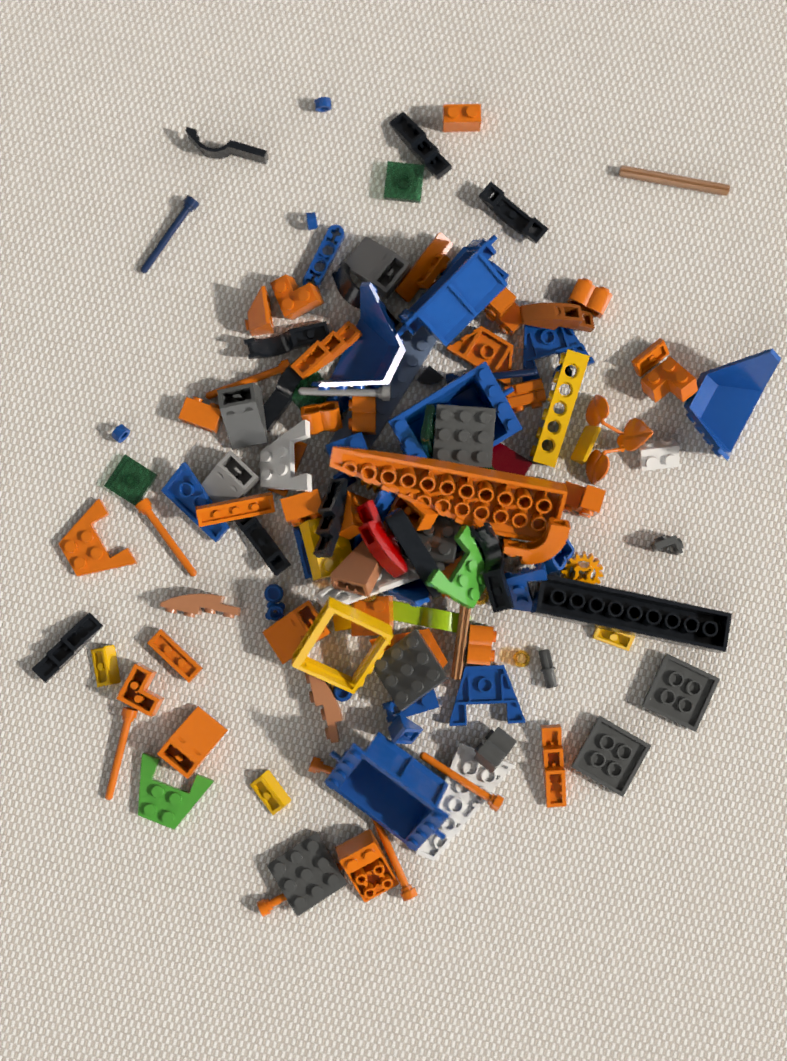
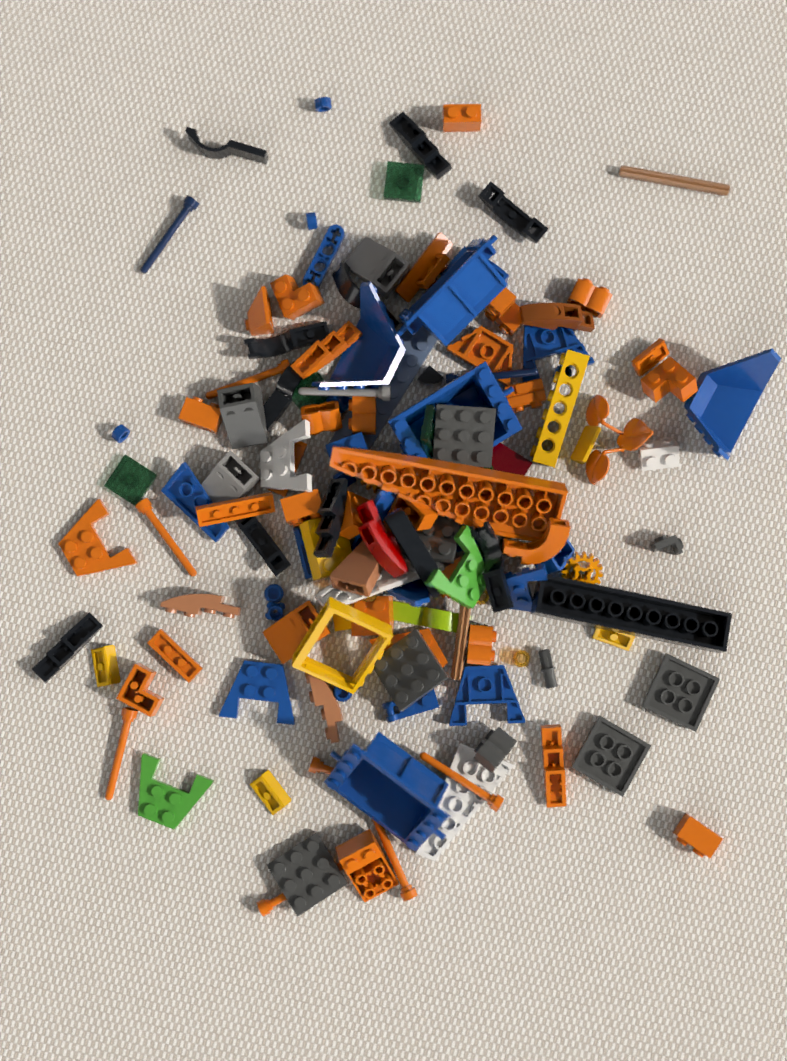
orange slope [157,706,228,779] -> none
blue slope [388,713,423,744] -> none
orange brick [563,481,606,518] -> none
none -> blue wing [219,660,295,725]
none -> orange brick [673,813,723,858]

